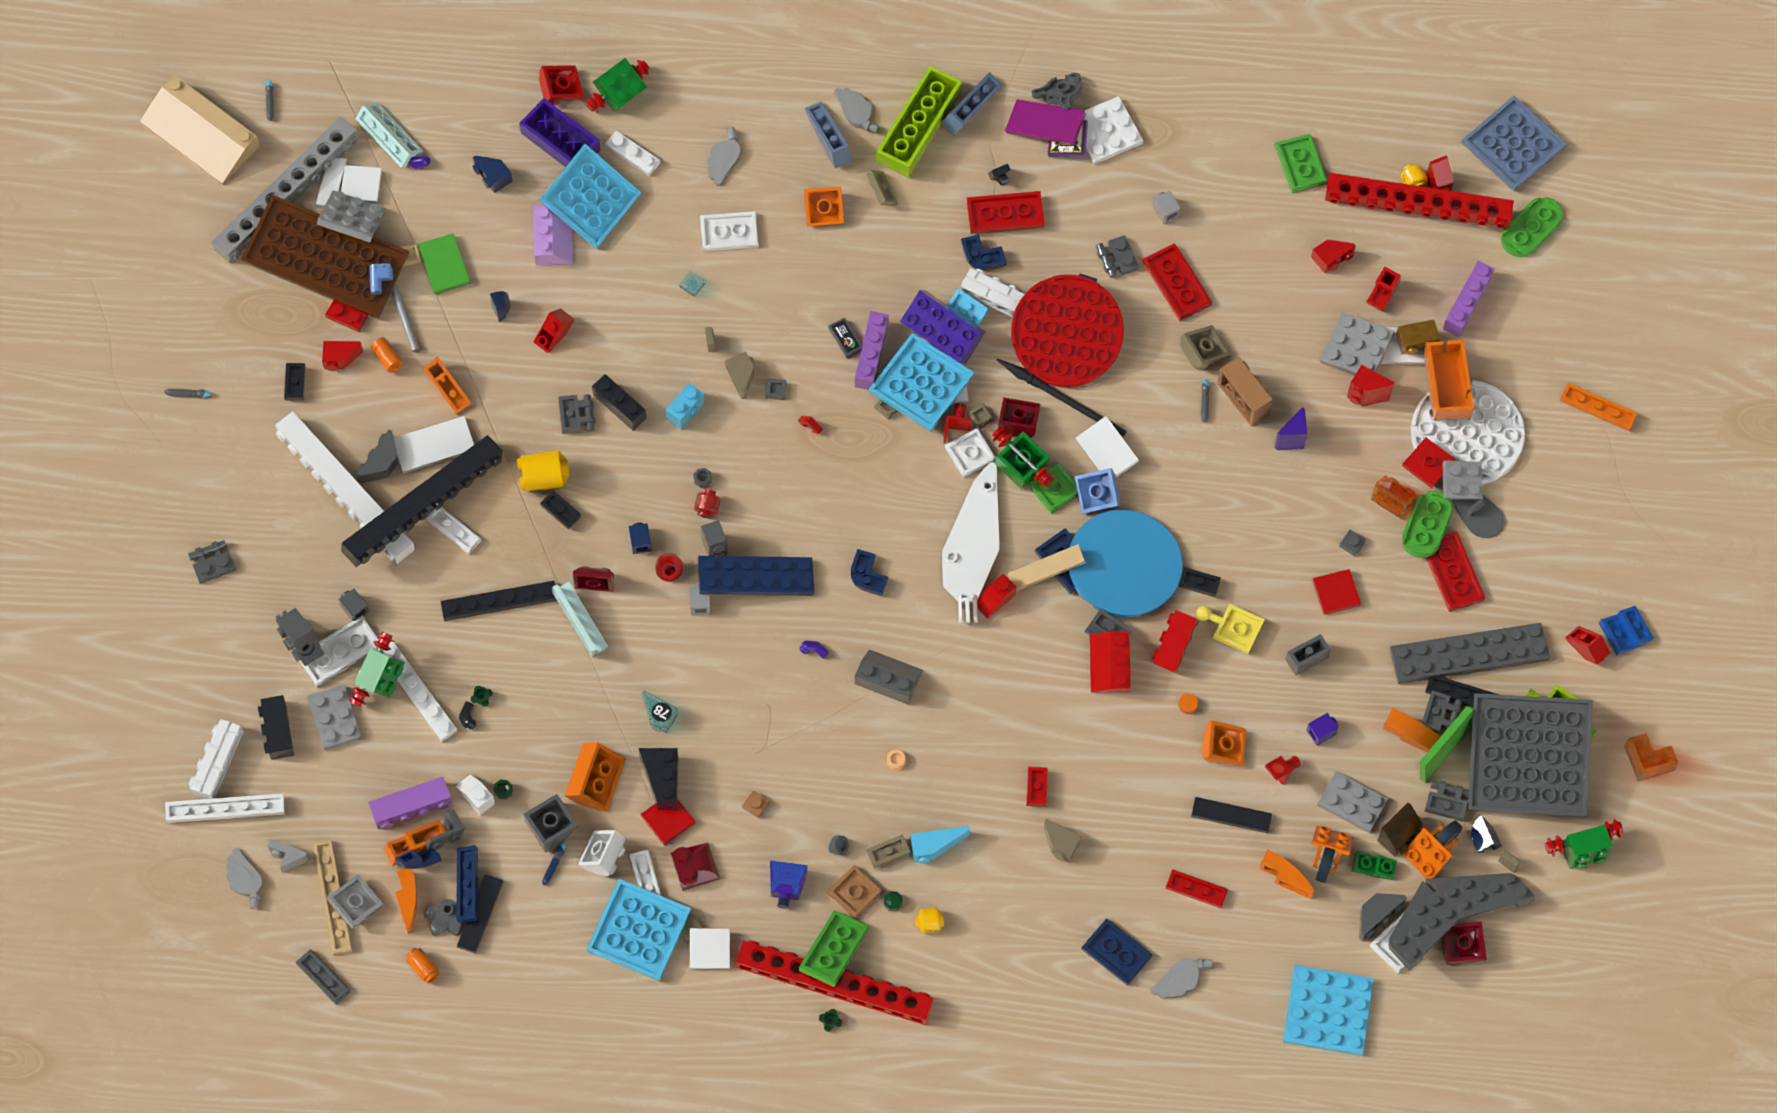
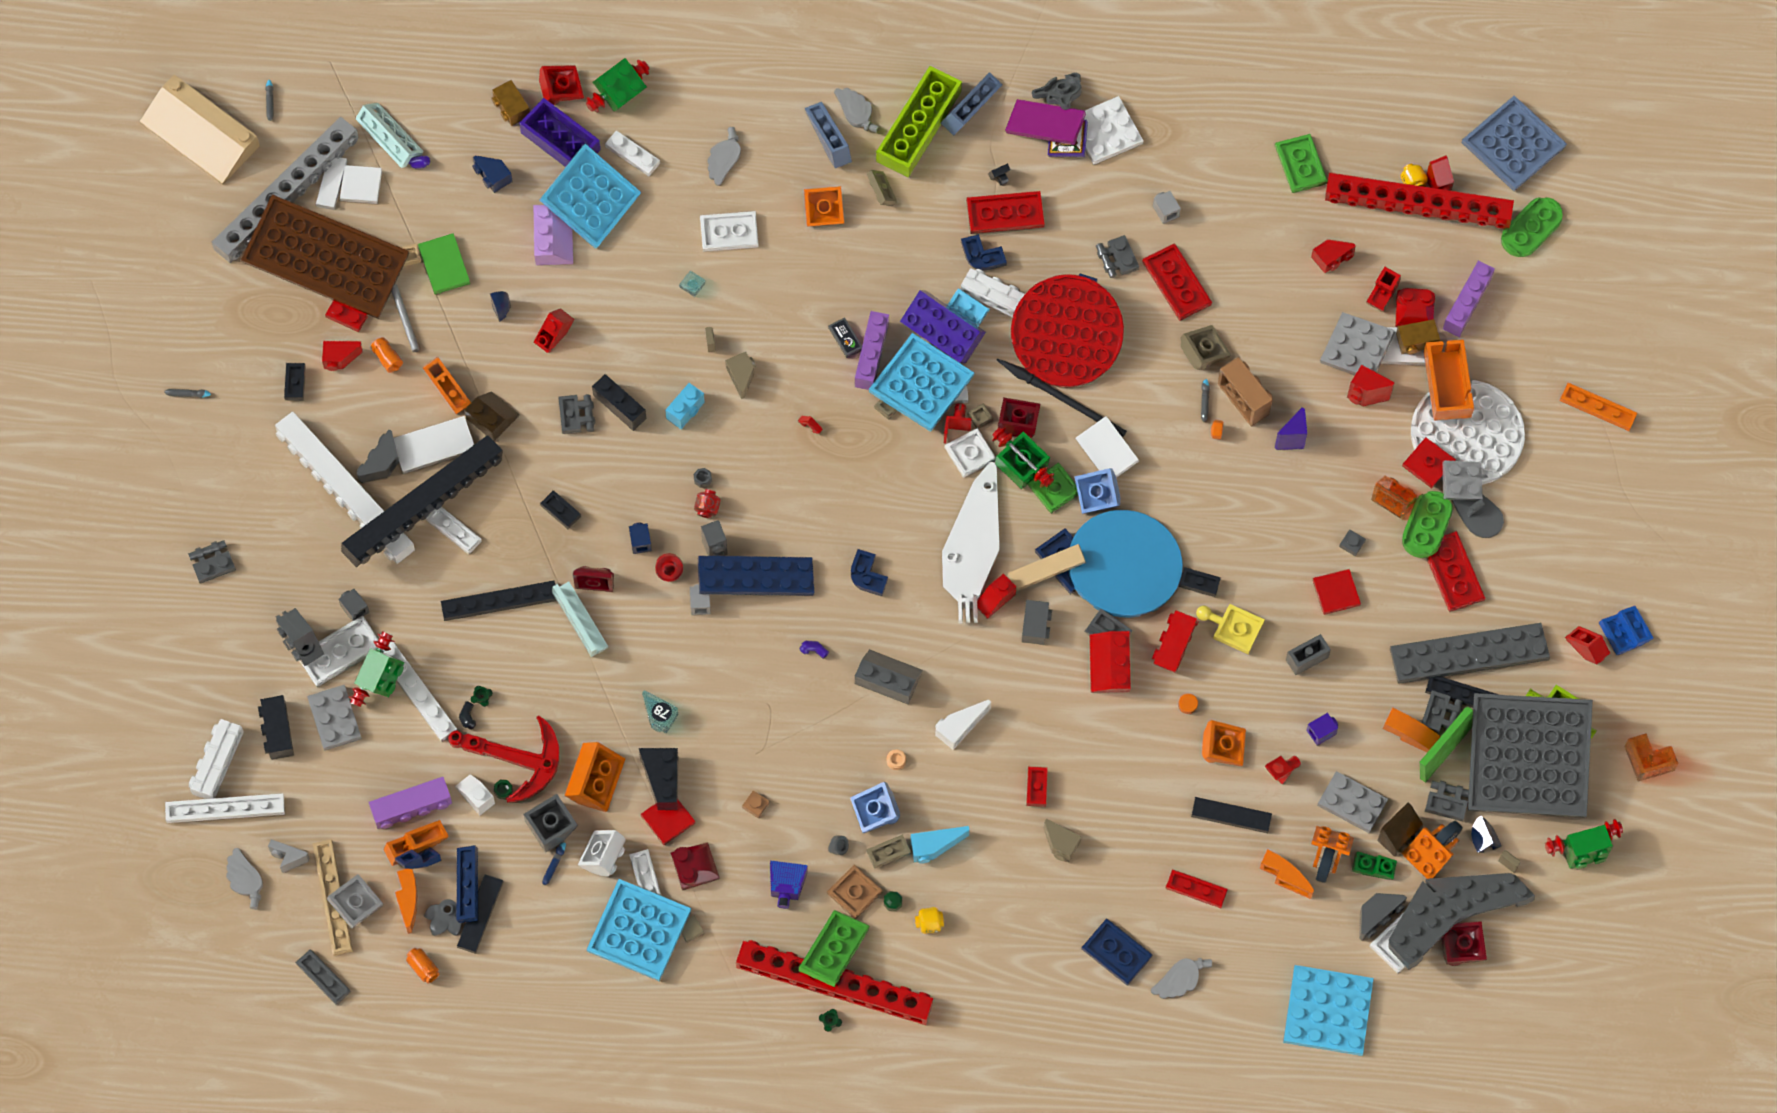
light grey plate [317,190,386,242] -> none
medium blue piece [369,261,394,294] -> none
dark grey bracket [426,809,465,851] -> none
yellow cylinder [517,450,570,493] -> none
white tile [689,928,730,969] -> none
dark grey tile [766,378,786,400] -> none
none -> red piece [448,715,560,803]
none -> dark brown slope [464,391,520,441]
none -> pearl gold brick [491,80,530,126]
none -> medium blue slope [850,782,900,833]
none -> white slope [935,700,991,750]
none -> dark grey brick [1022,600,1052,645]
none -> orange tile [1211,420,1224,439]
none -> red slope [1395,288,1435,328]

